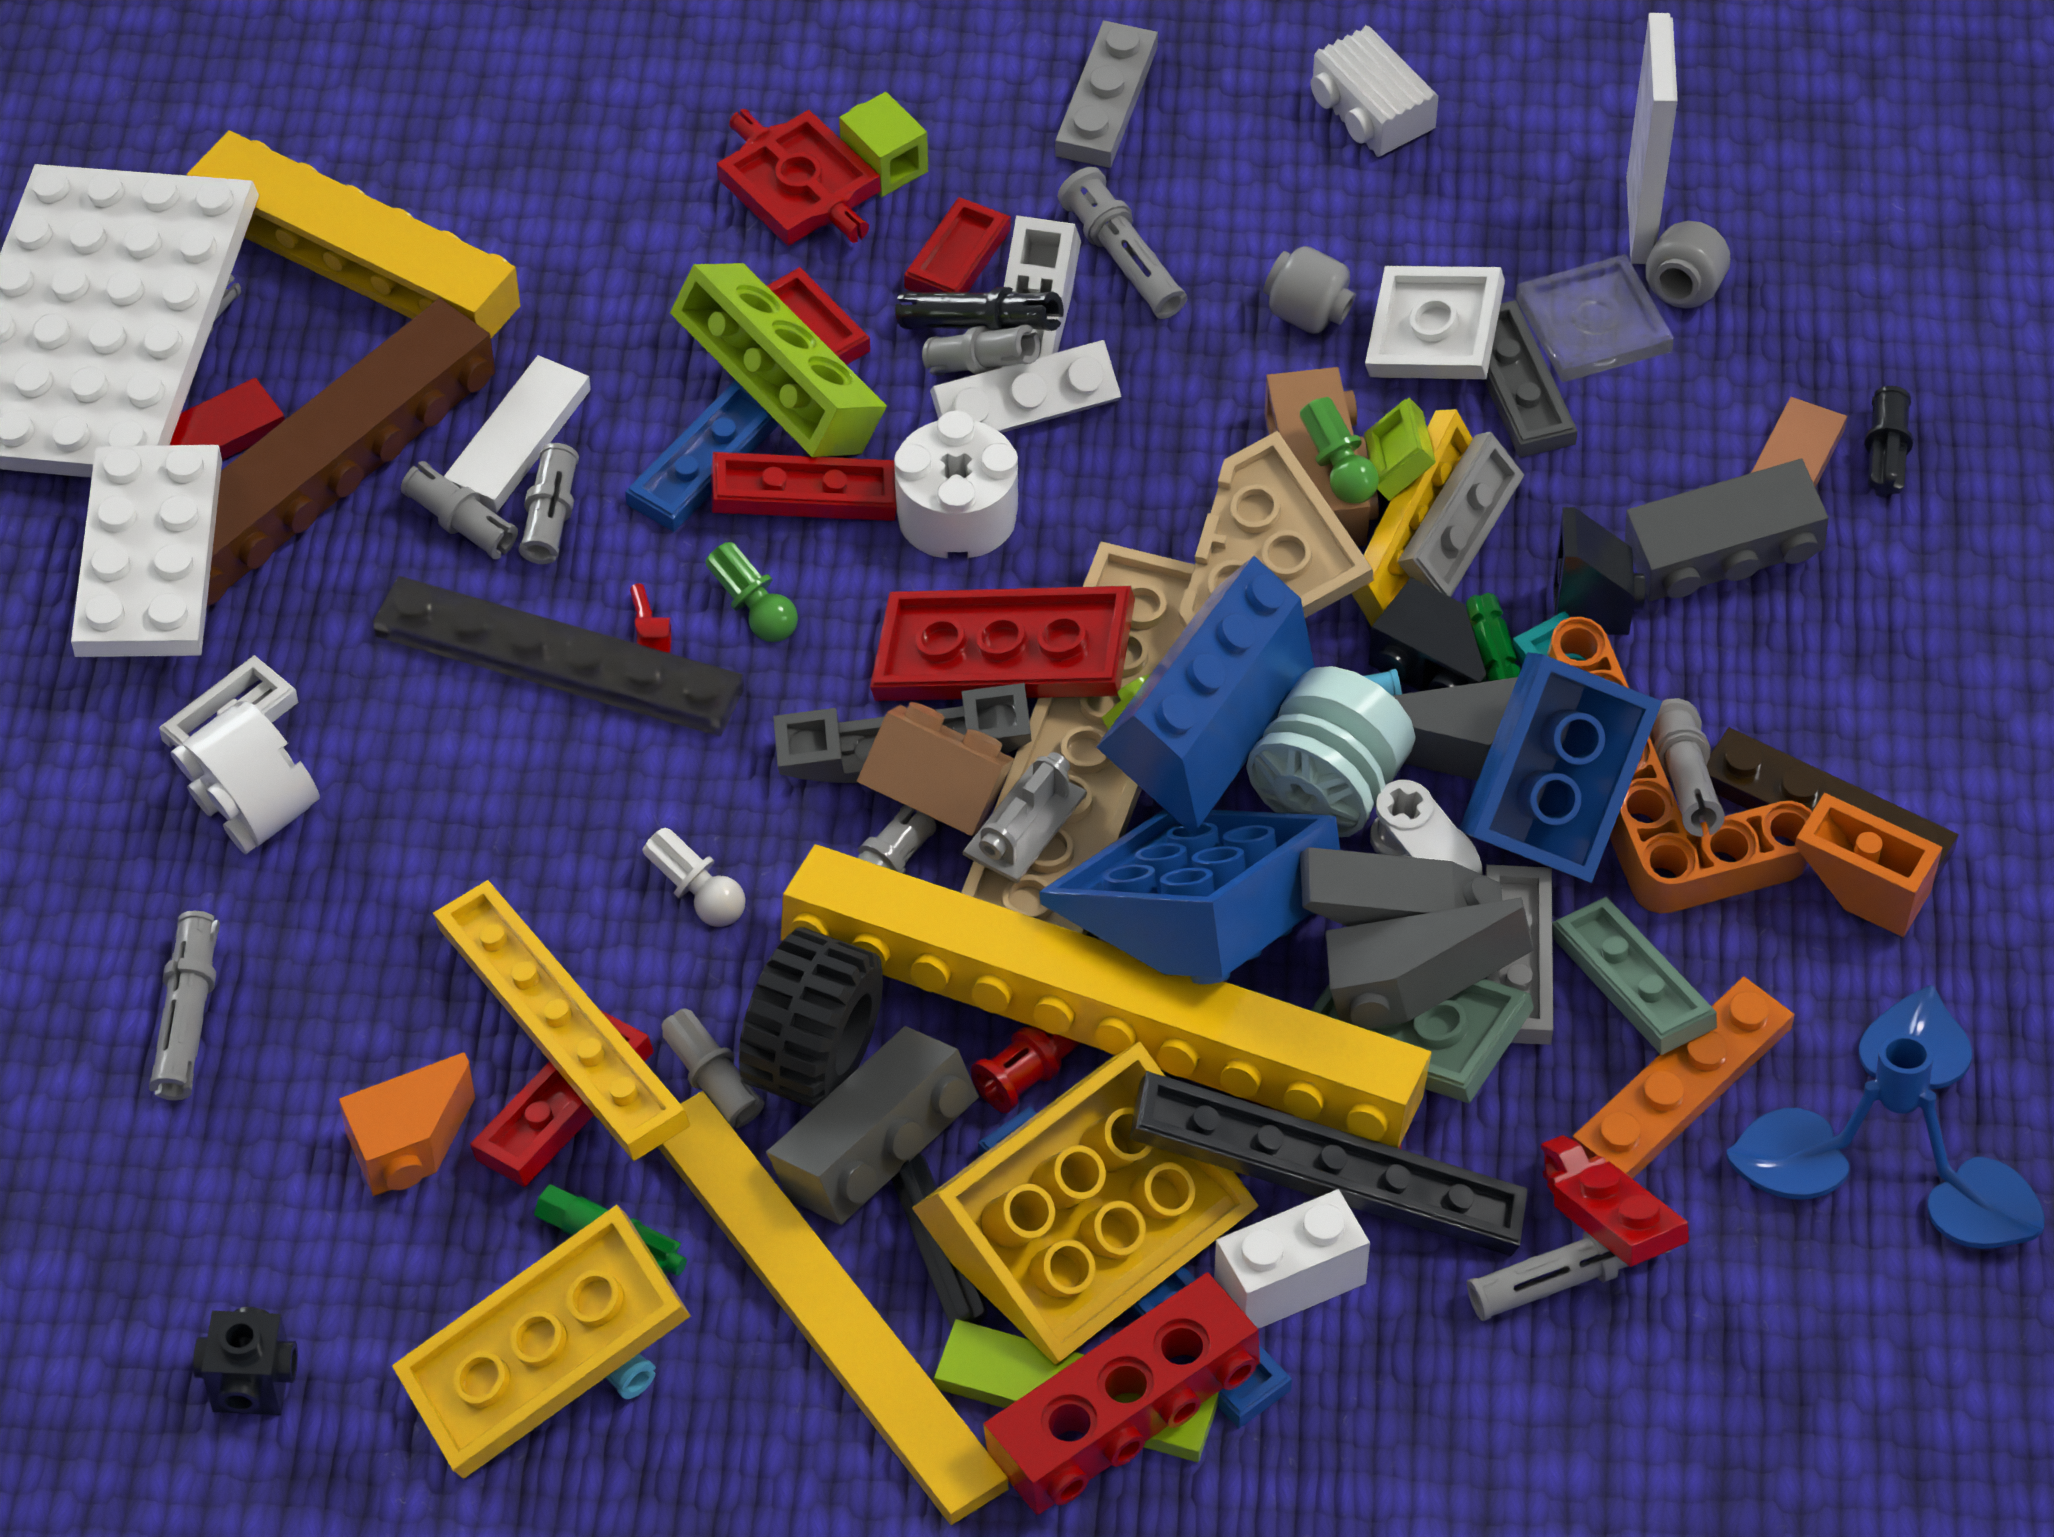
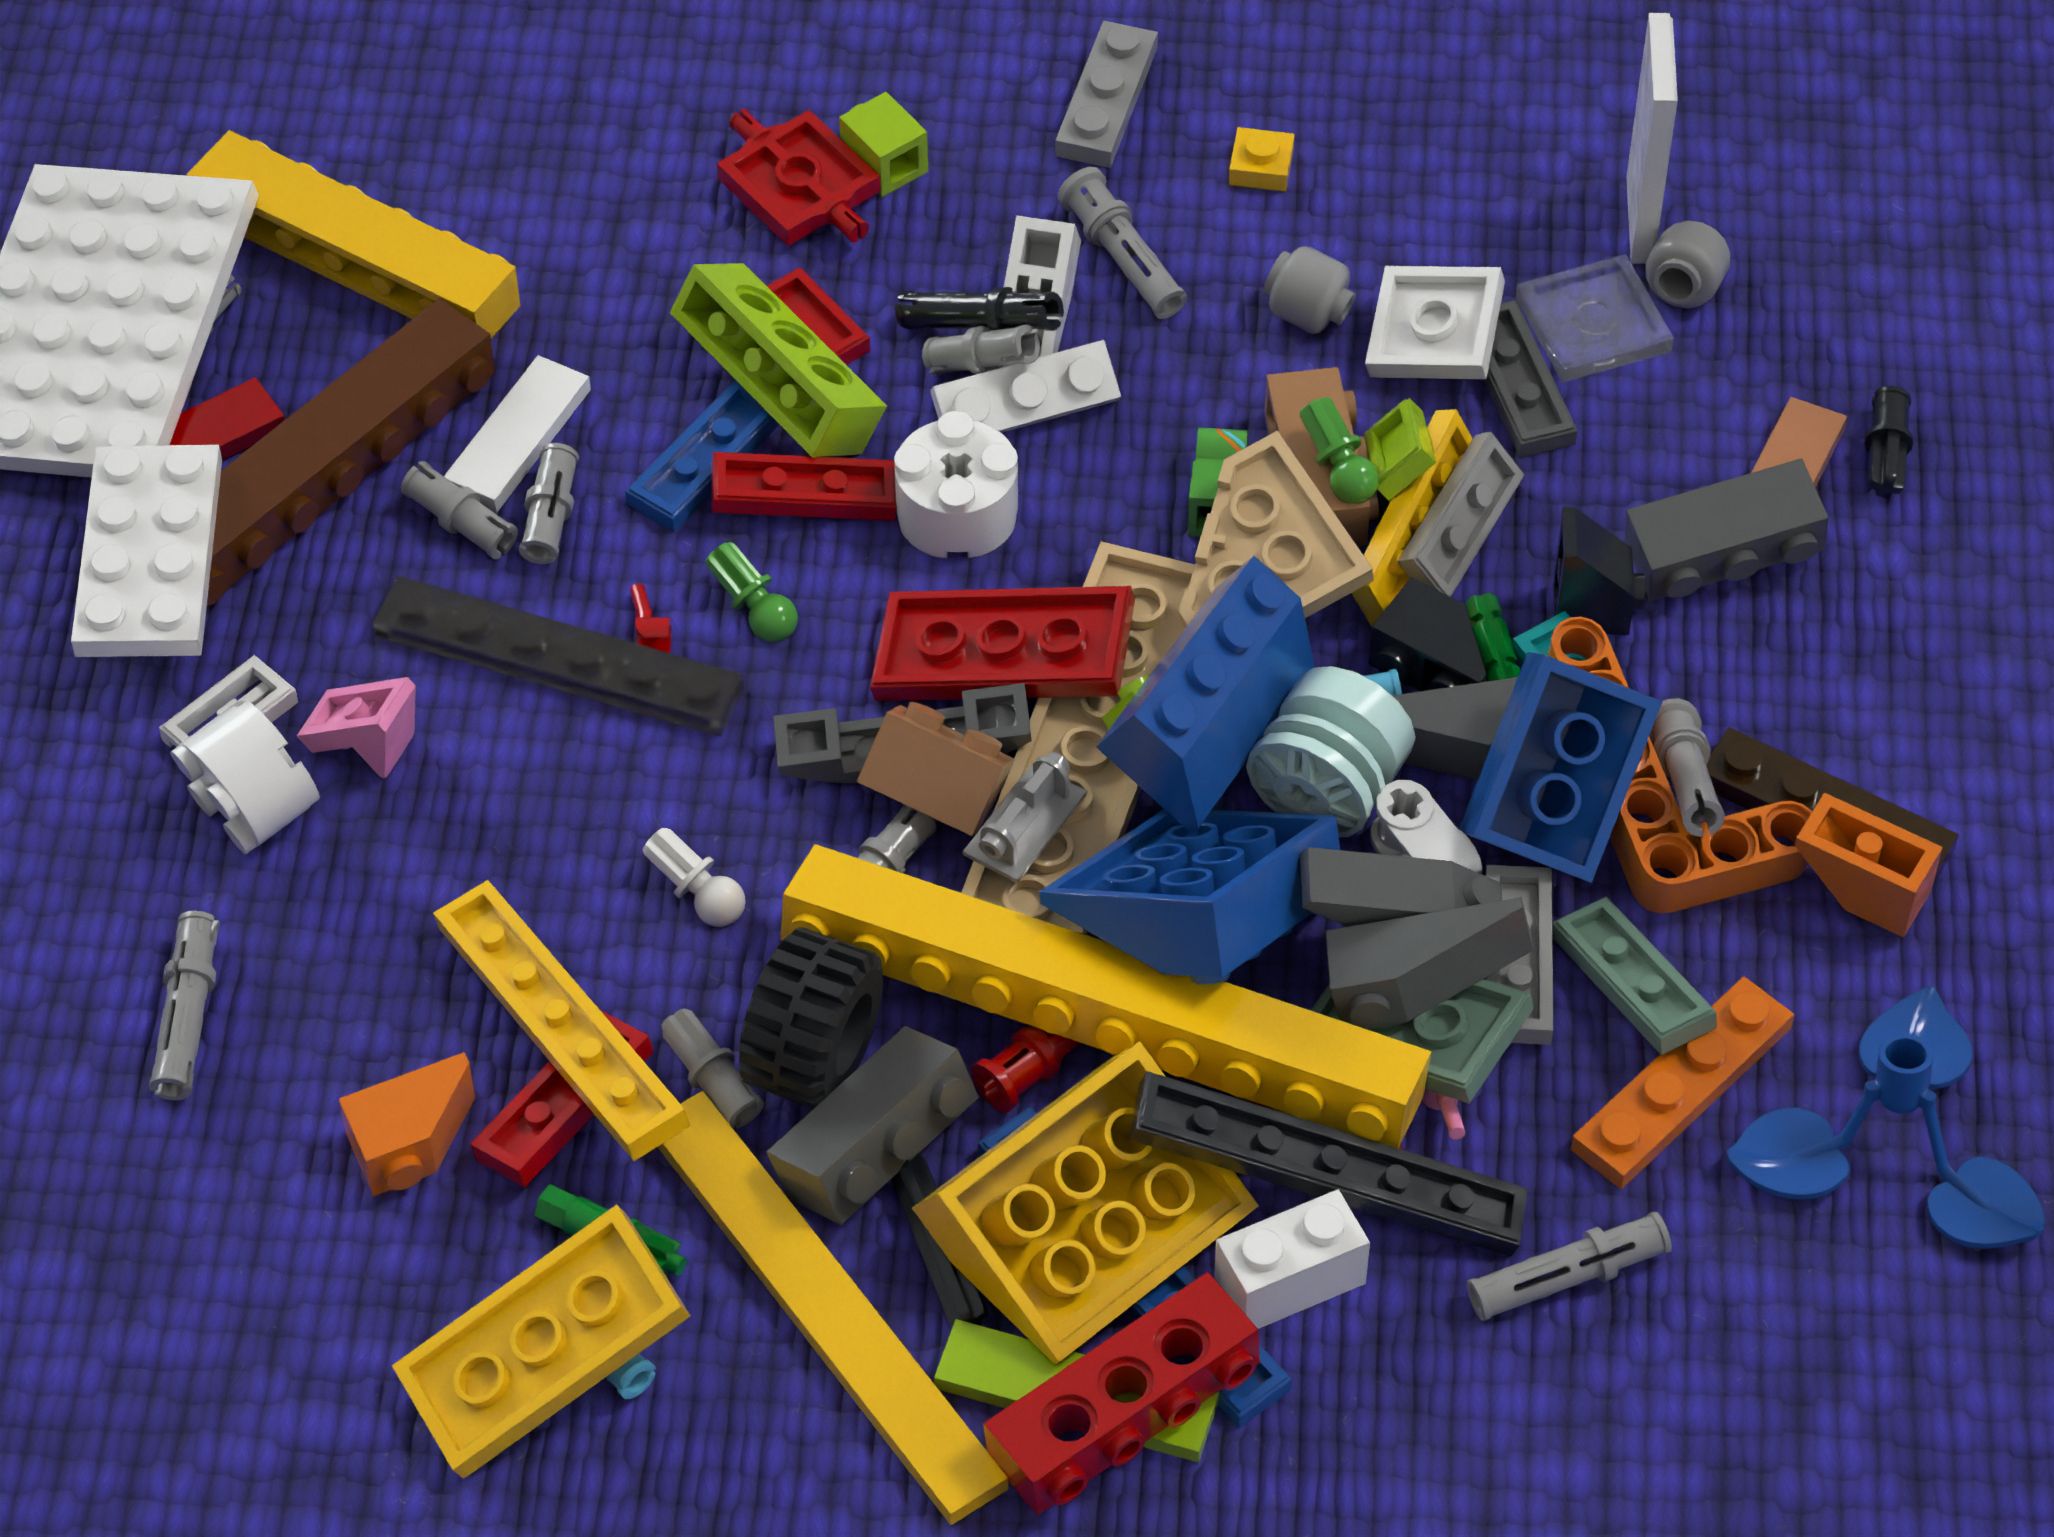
black brick [193,1307,298,1415] -> none
red tile [904,197,1011,292] -> none
white brick [1311,25,1438,157] -> none
red hinge [1541,1135,1689,1267] -> none
none -> bright pink slope [297,677,416,778]
none -> bright green leg [1188,427,1247,537]
none -> yellow plate [1229,127,1295,192]
none -> bright pink hand [1422,1089,1466,1140]

